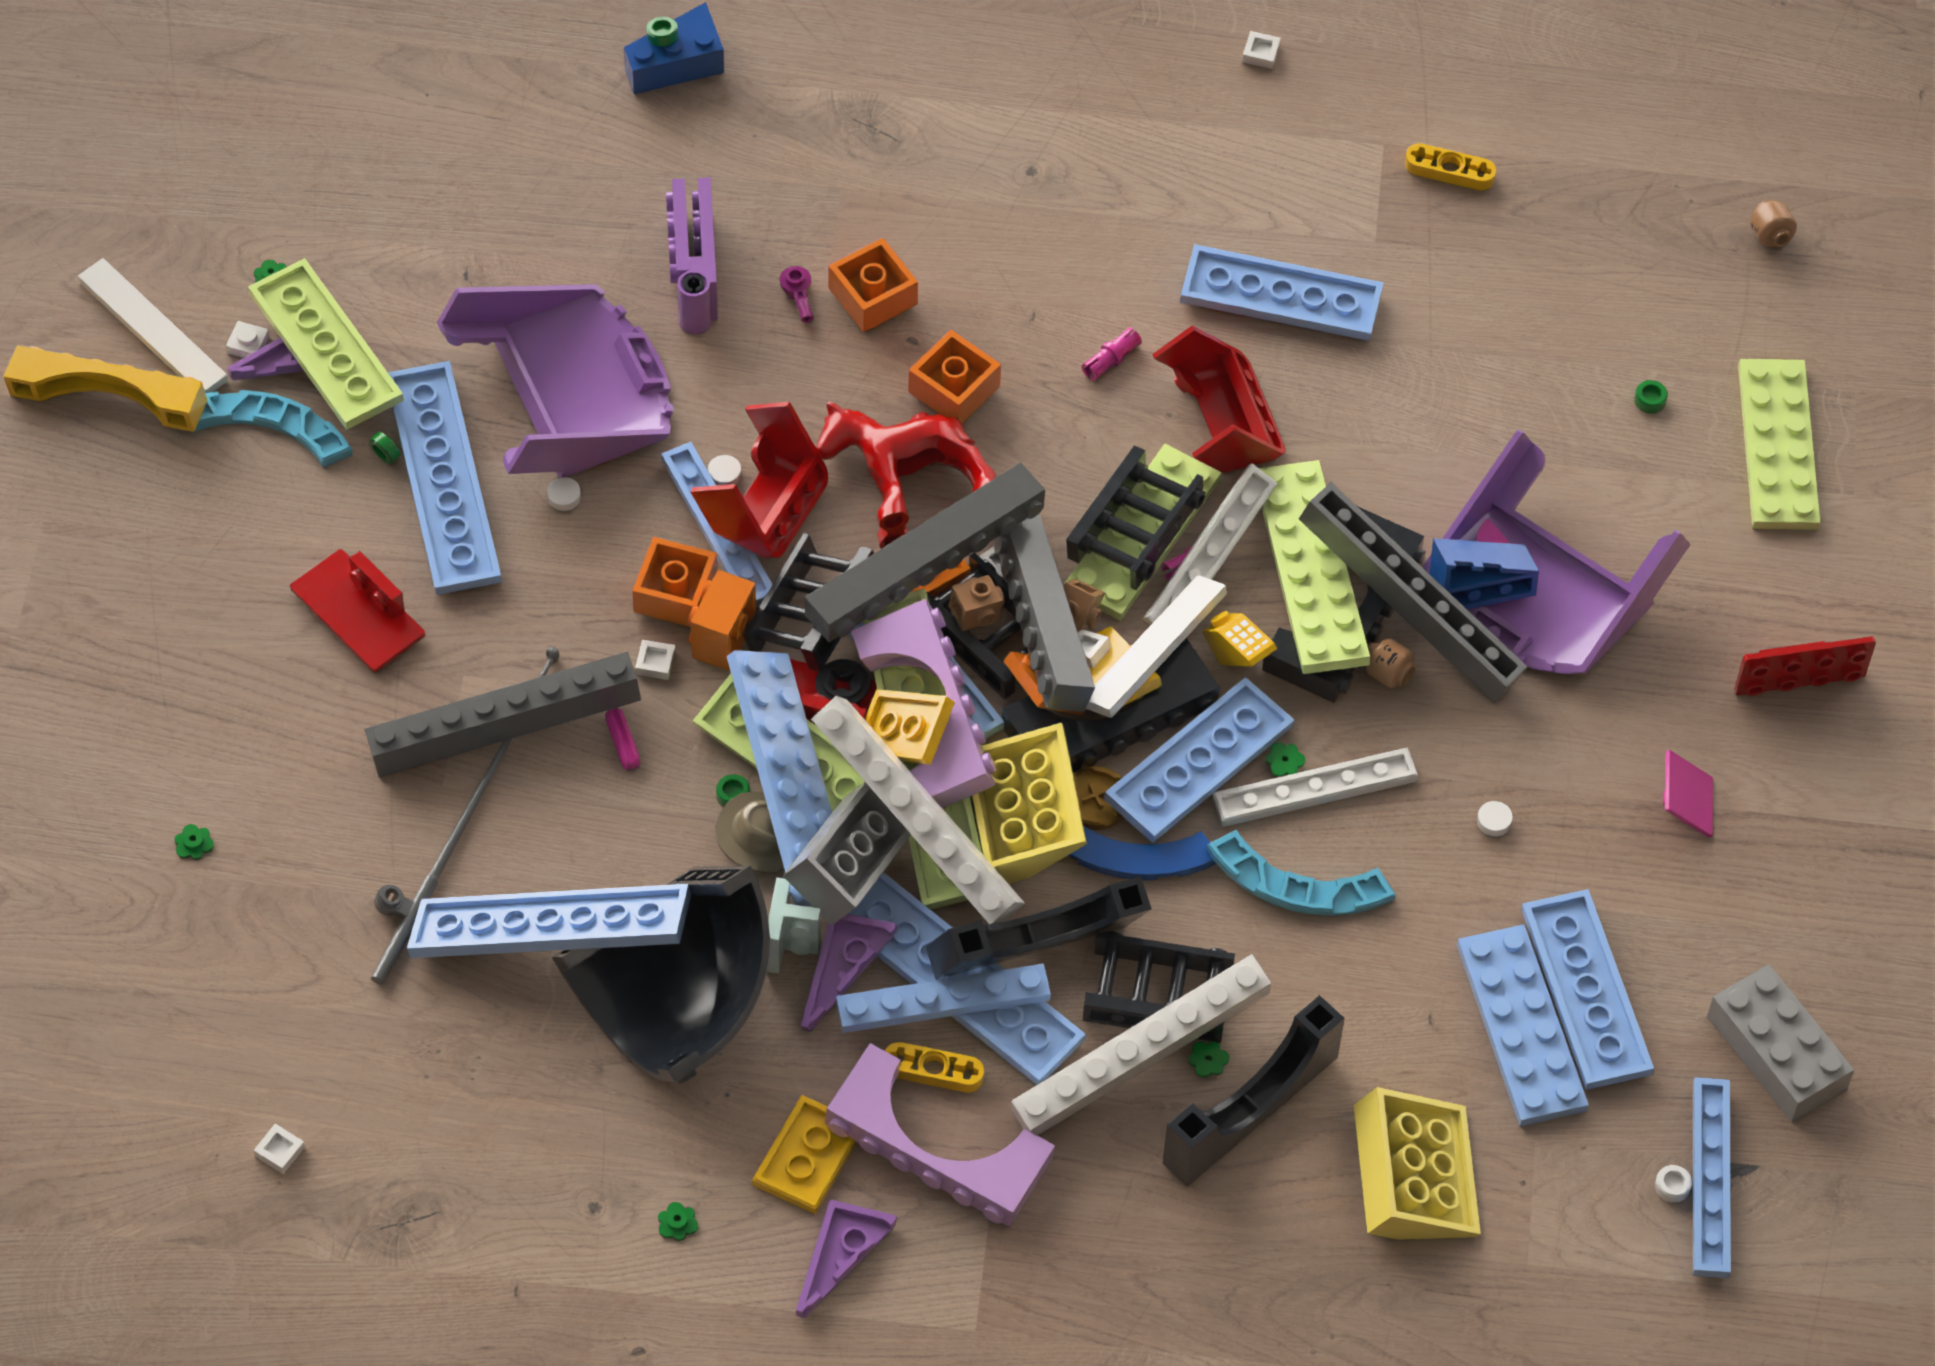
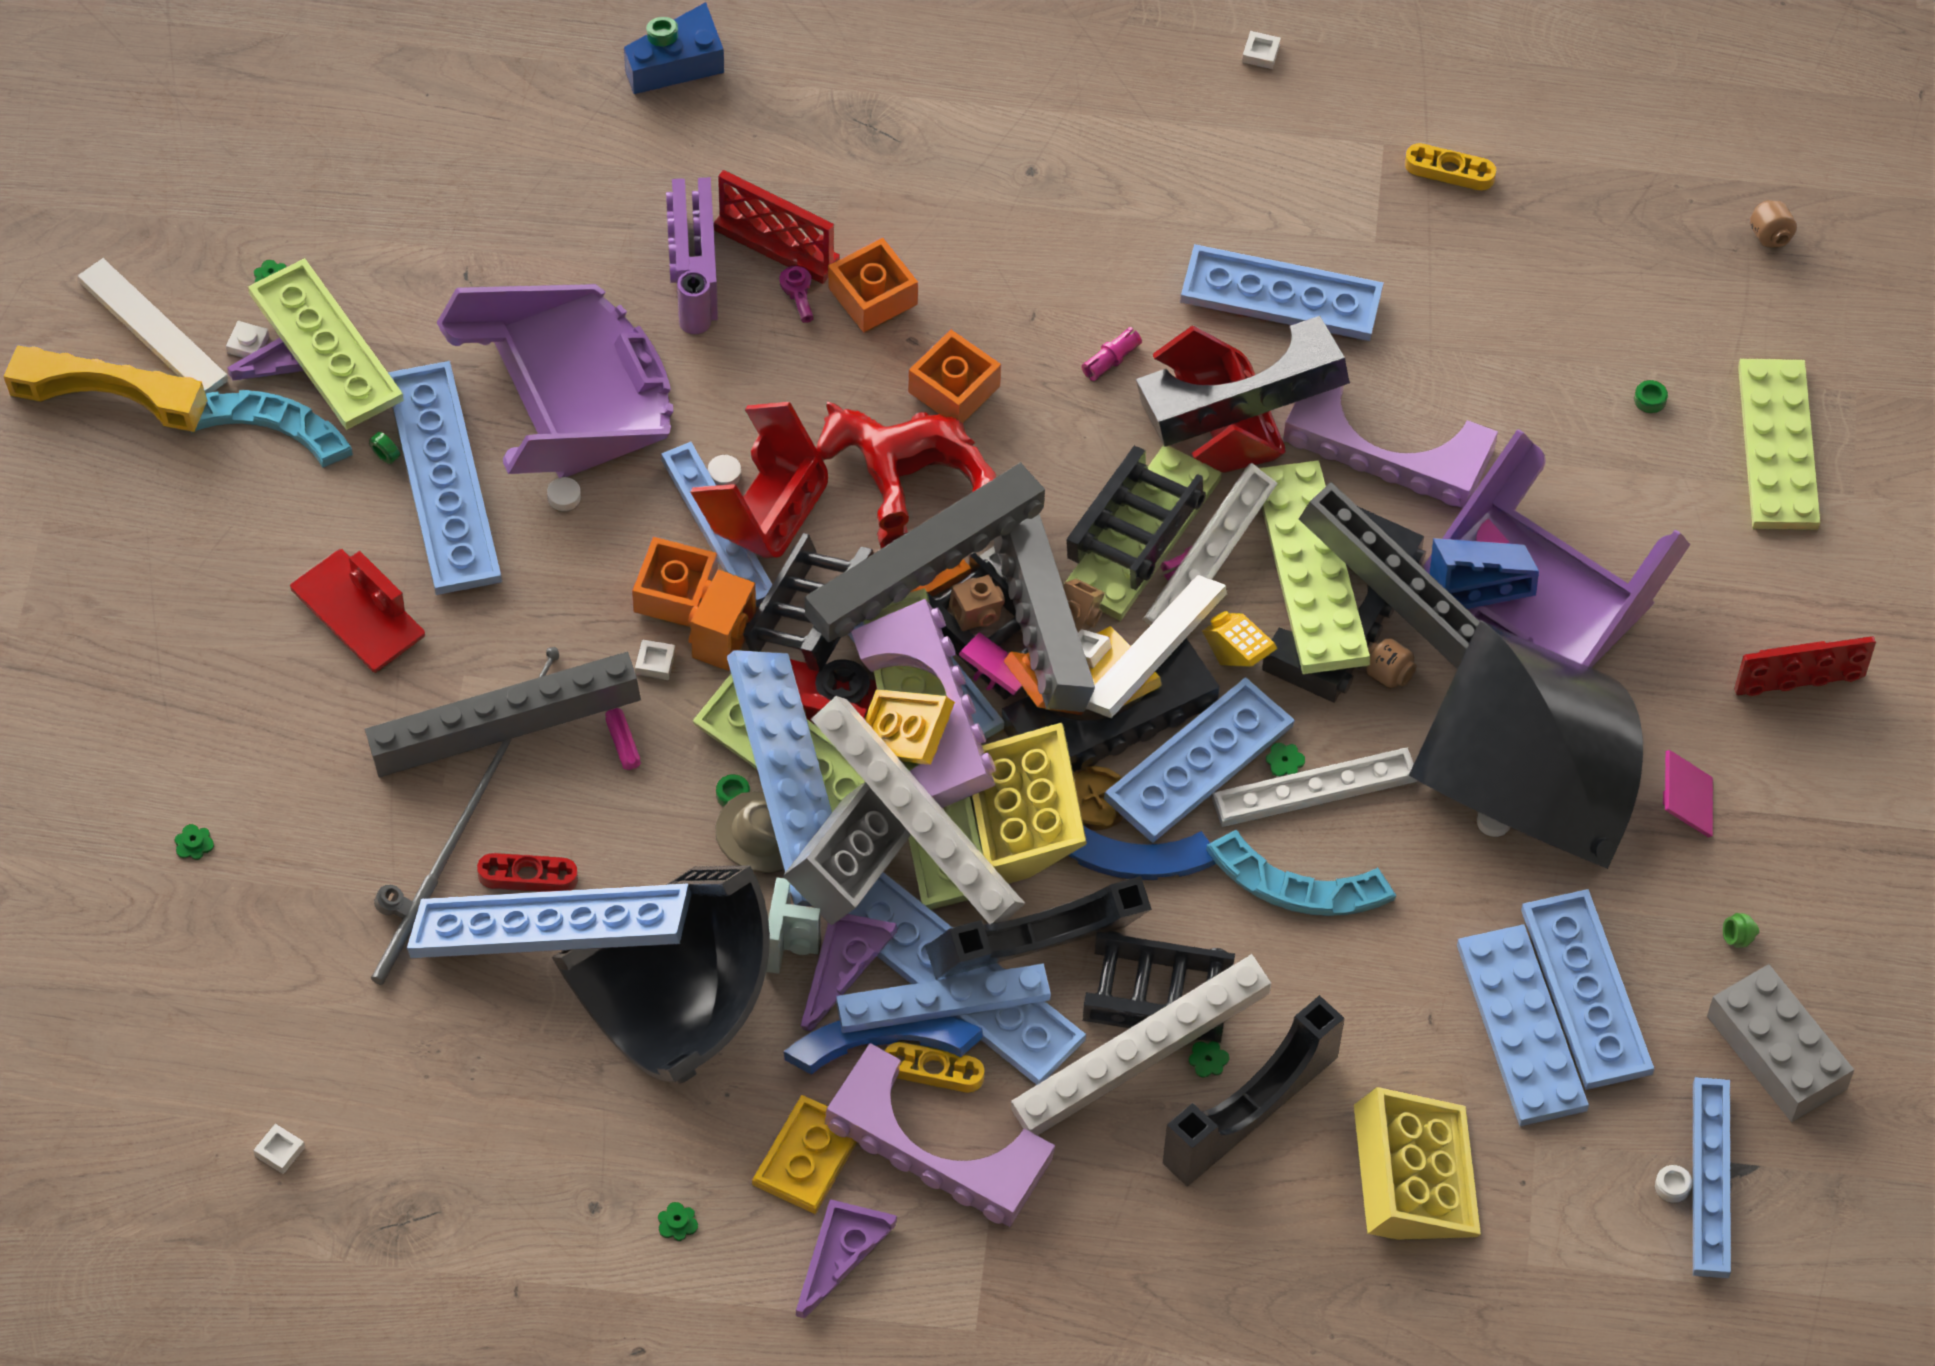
none -> red beam [477,853,578,892]
none -> red fence [713,170,840,284]
none -> blue tile [784,1016,983,1075]
none -> dark pink piece [959,632,1022,695]
none -> black arch [1136,316,1350,447]
none -> lavender arch [1283,386,1498,508]
none -> black panel [1409,620,1643,869]
none -> bright green plate [1723,913,1760,948]

